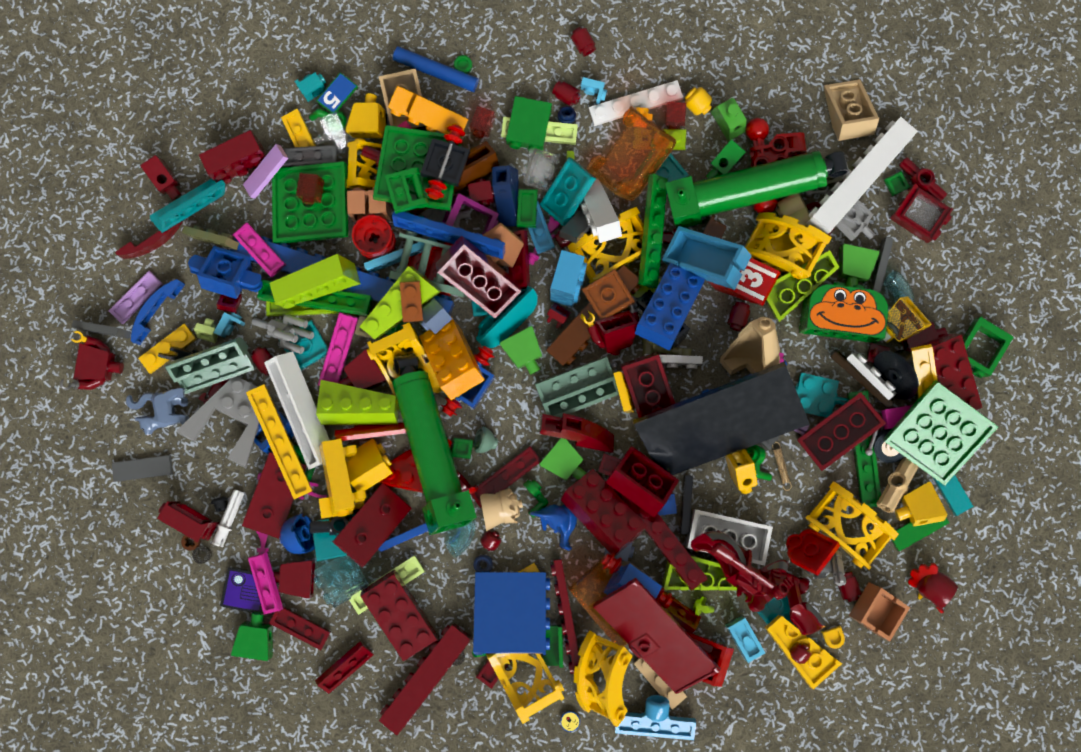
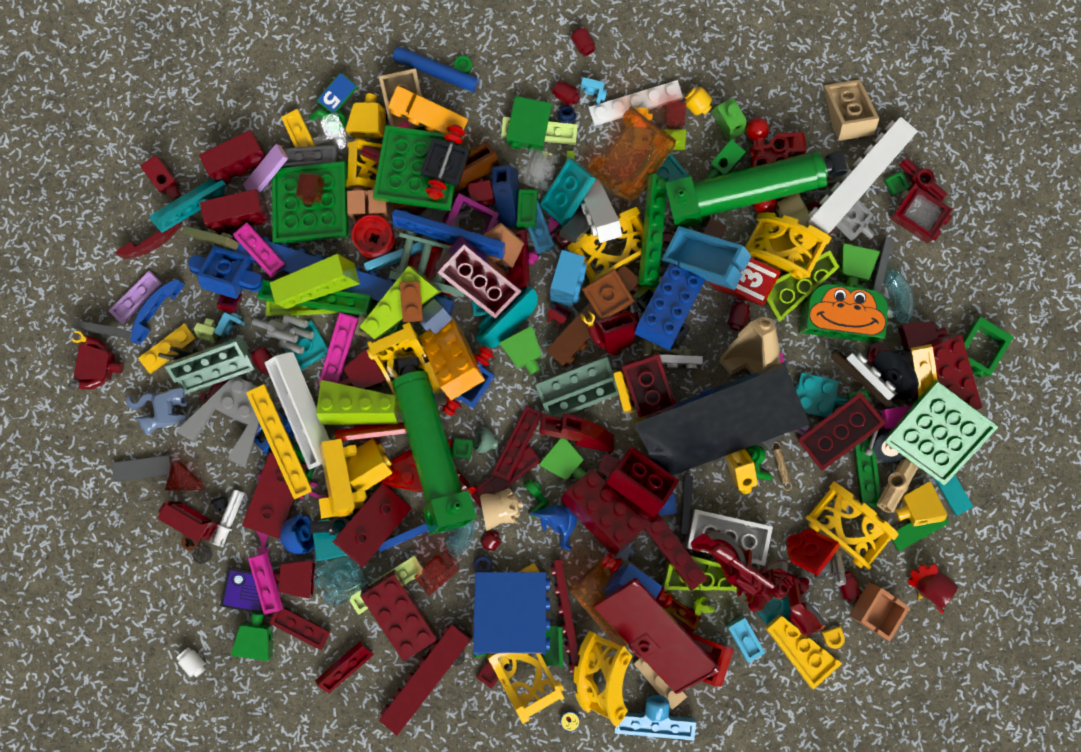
teal brick [294,72,326,102] -> none
green plate [384,167,429,214] -> none
clear red brick [470,106,496,138] -> none
dark red piece [789,642,812,664] -> none
torso [883,296,932,343] -> none
none -> clear red slope [165,460,206,491]
none -> white brick [177,647,206,677]
none -> dark red brick [200,189,270,234]
none -> clear red panel [414,549,460,596]
none -> dark red tile [491,405,543,483]

